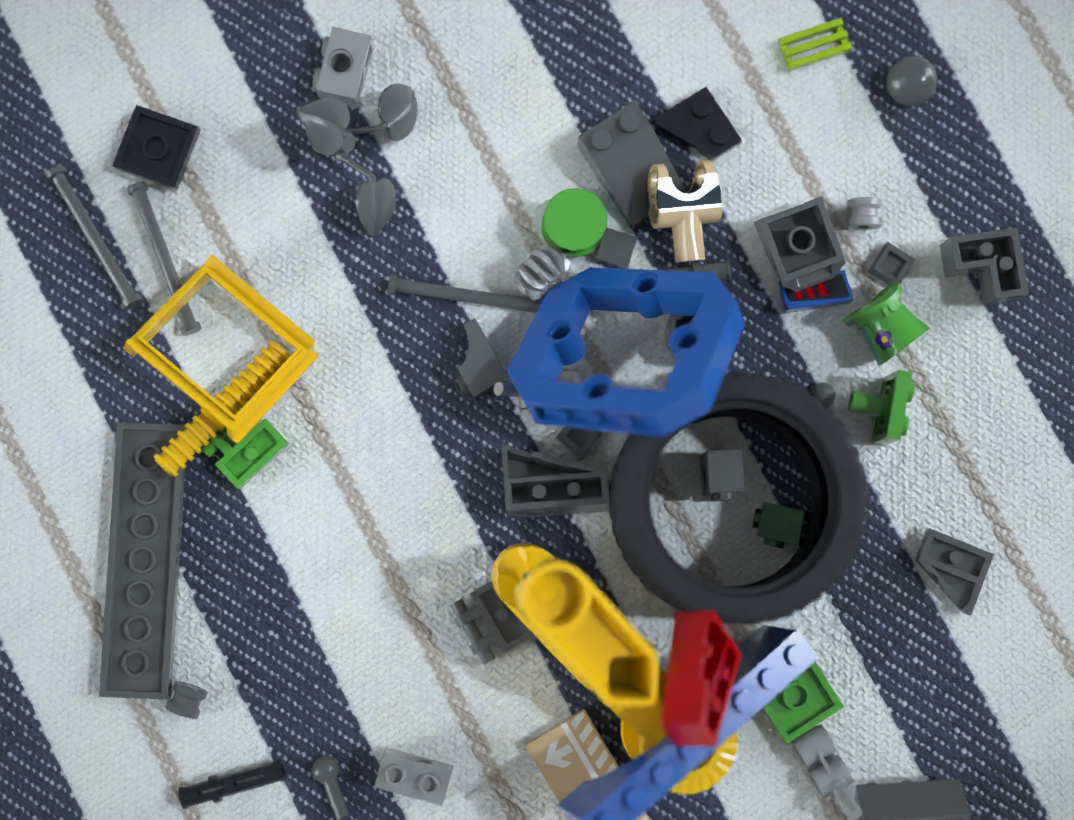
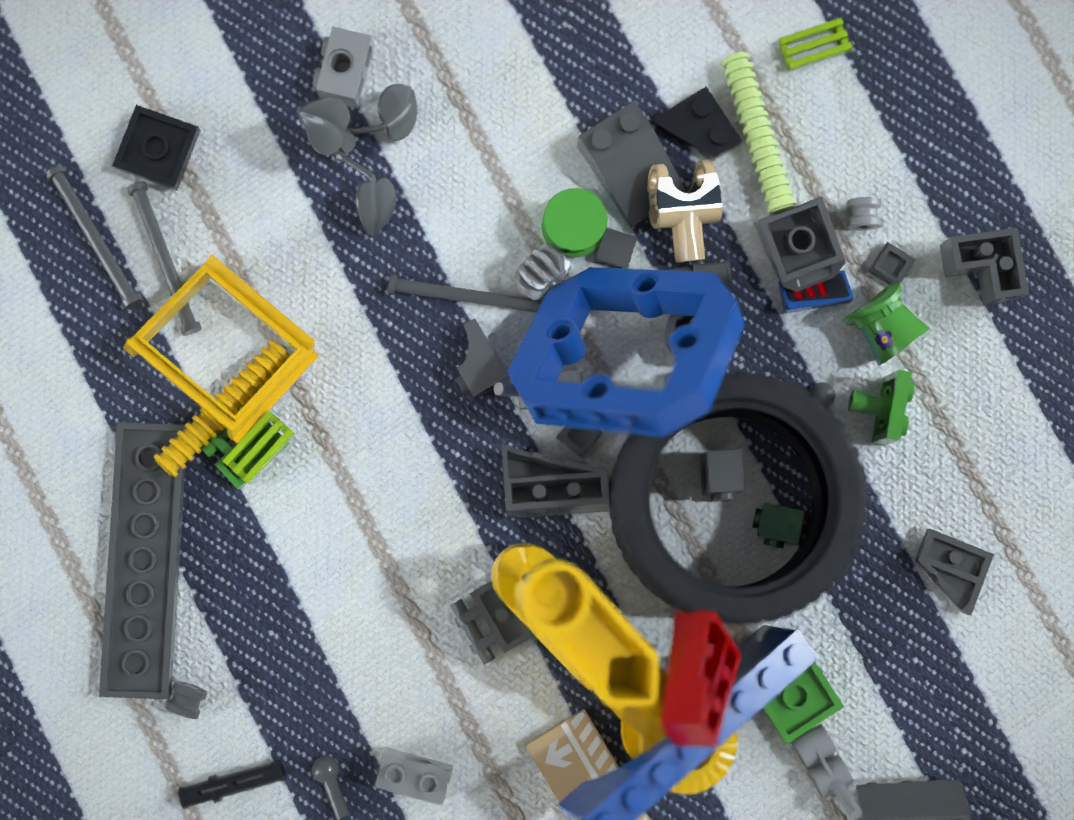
dark grey hair [886,55,937,107] -> none
none -> lime tile [222,410,295,484]
none -> yellowish green piece [721,52,797,214]

